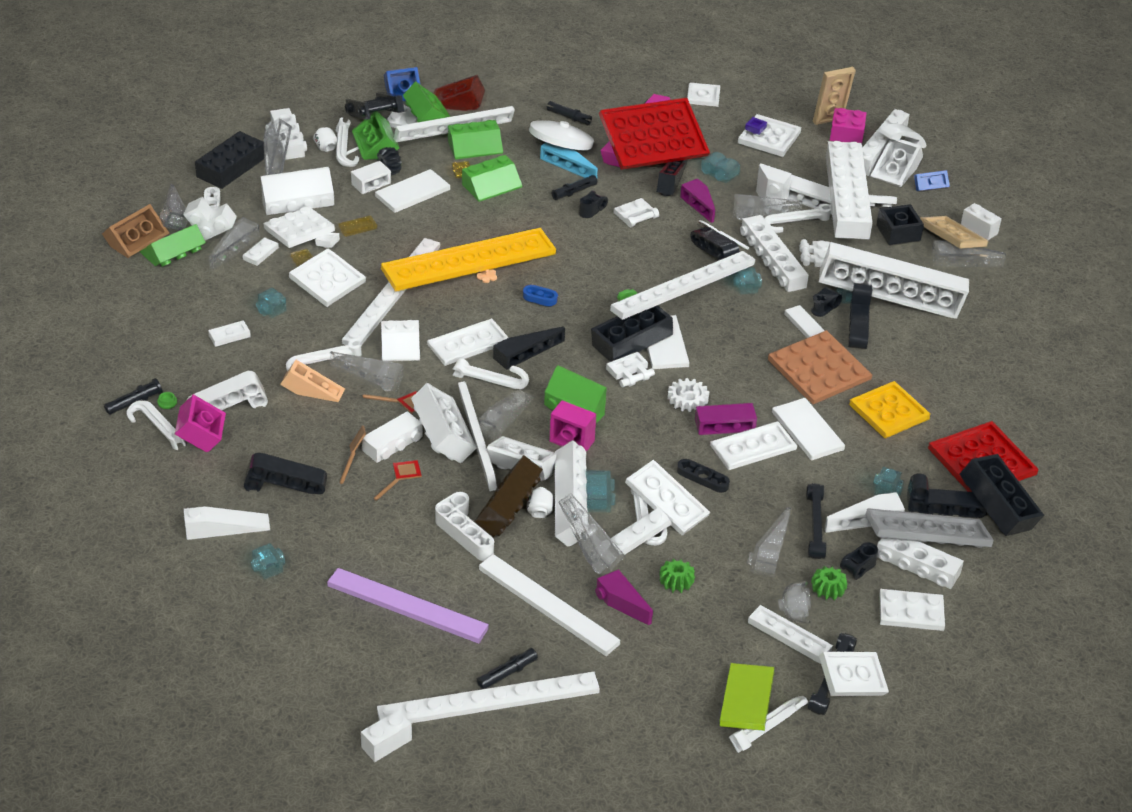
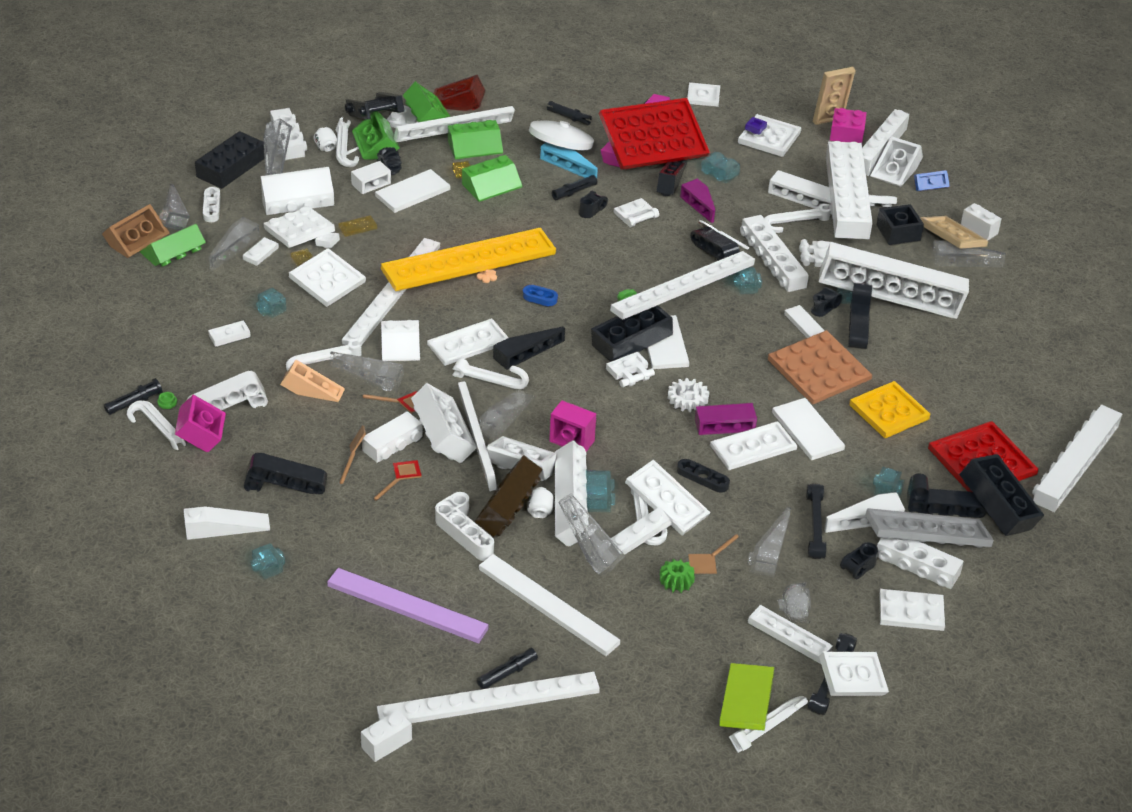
white brick [183,197,237,241] -> none
blue slope [383,67,421,101] -> none
bright green slope [544,365,607,423] -> none
magenta slope [595,569,653,625] -> none
clear slope [732,194,803,220] -> none
white slope [756,164,791,210] -> none
bright green gear [811,566,847,601] -> none
white slope [879,124,927,148] -> none
none -> medium nougat piece [688,534,739,574]
none -> white brick [1032,405,1122,512]

